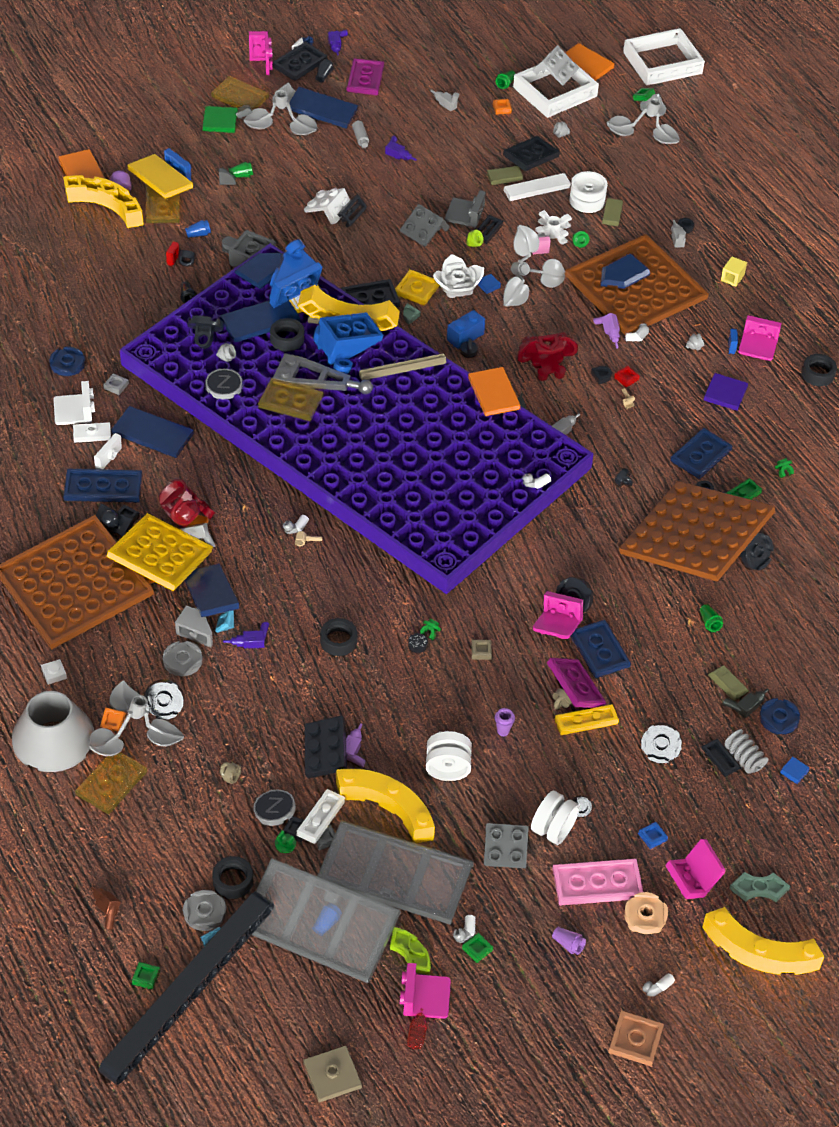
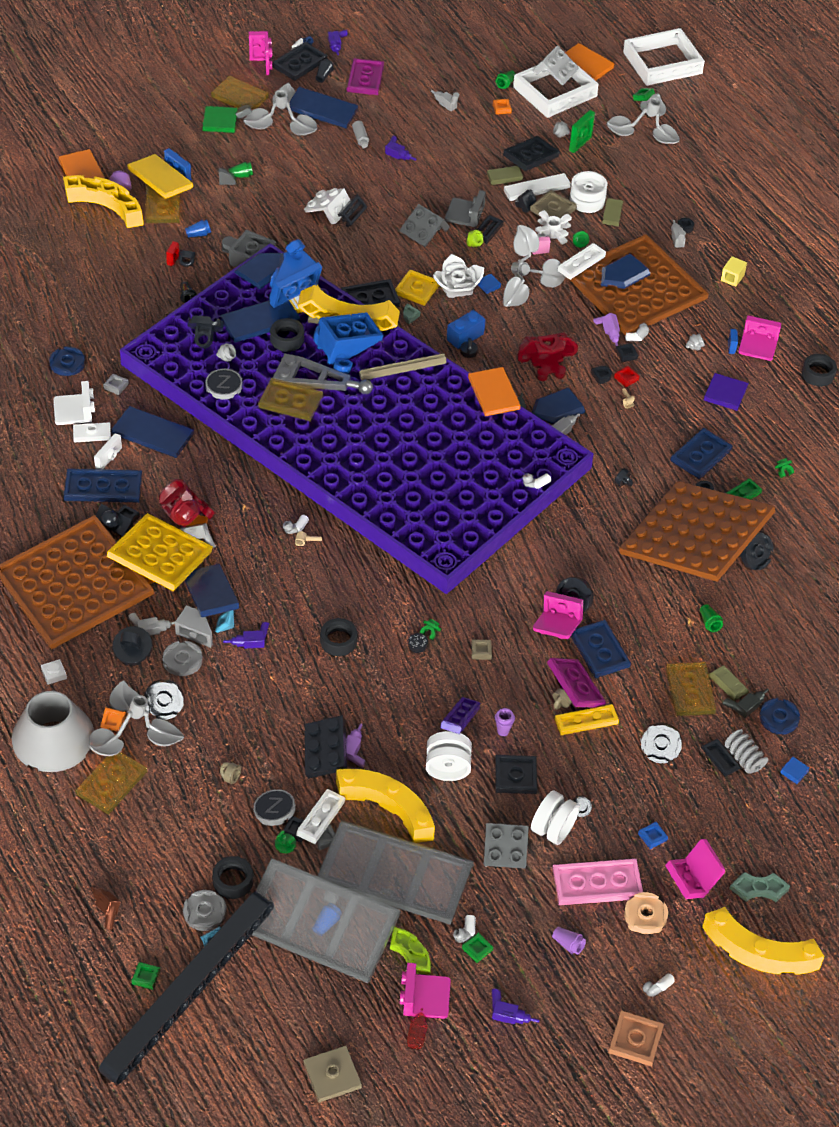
none -> black tile [113,626,153,666]
none -> light grey piece [128,613,175,636]
none -> dark purple tile [440,697,481,734]
none -> dark purple piece [492,989,539,1025]
none -> black tile [495,755,537,794]
none -> black tile [514,190,537,212]
none -> dark tan plate [530,190,577,218]
none -> dark blue tile [531,387,585,424]
none -> white plate [558,243,606,280]
none -> green tile [569,110,595,153]
none -> black tile [615,343,638,363]
none -> clear yellow tile [666,662,716,716]

